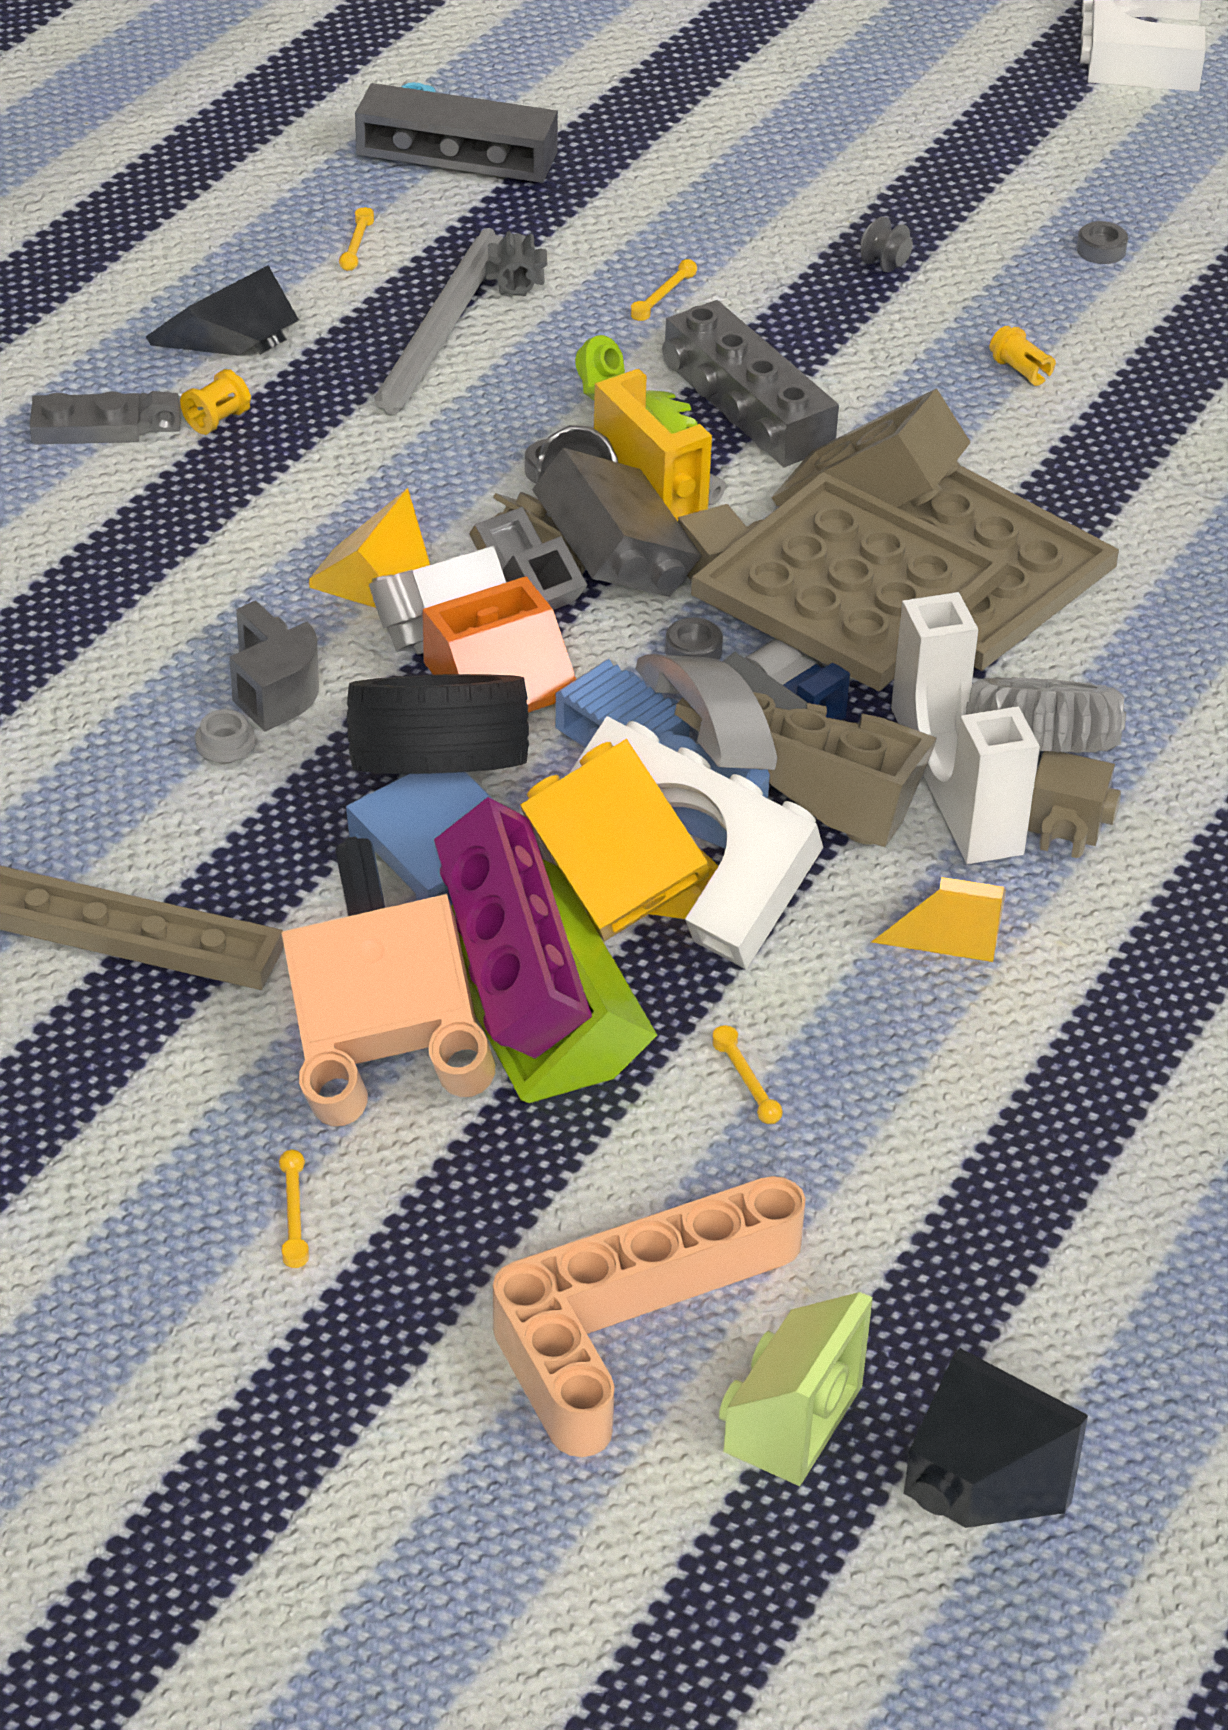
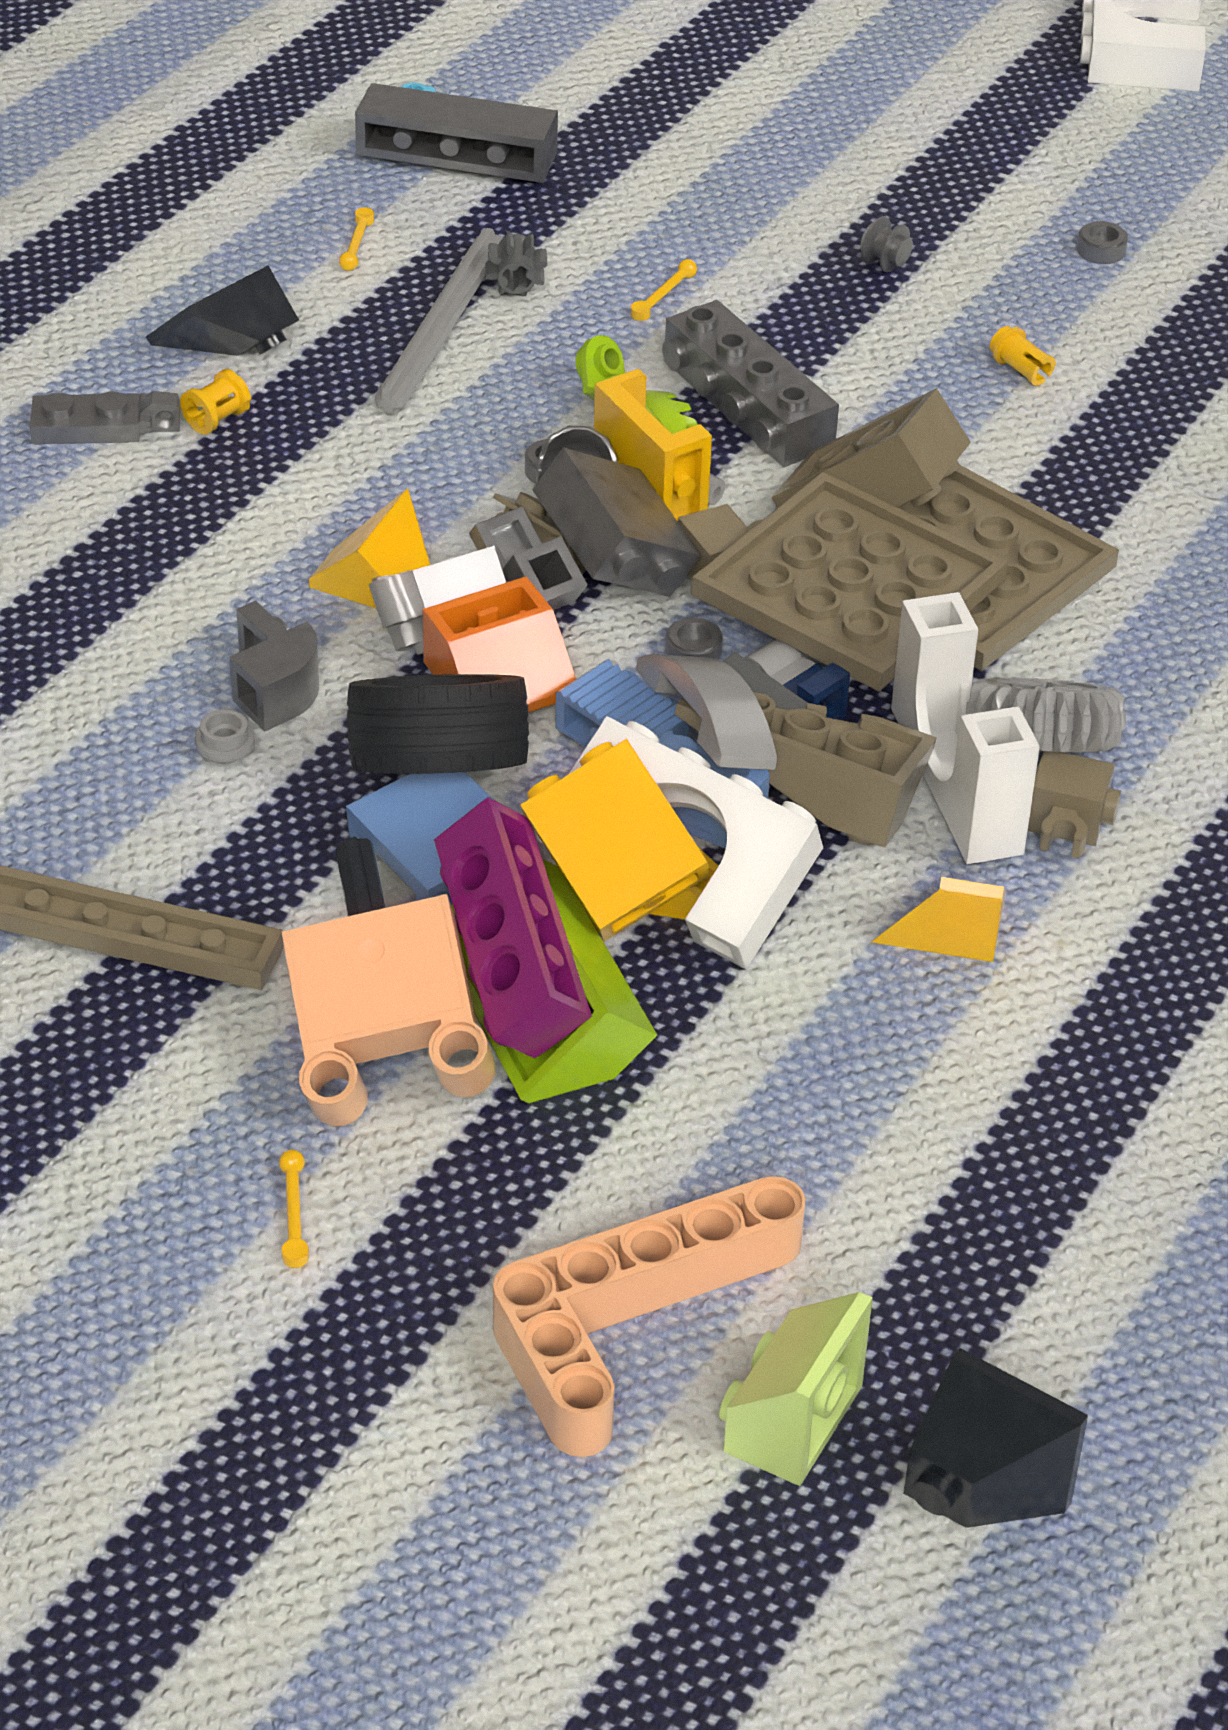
yellow hinge [712,1025,783,1124] -> none

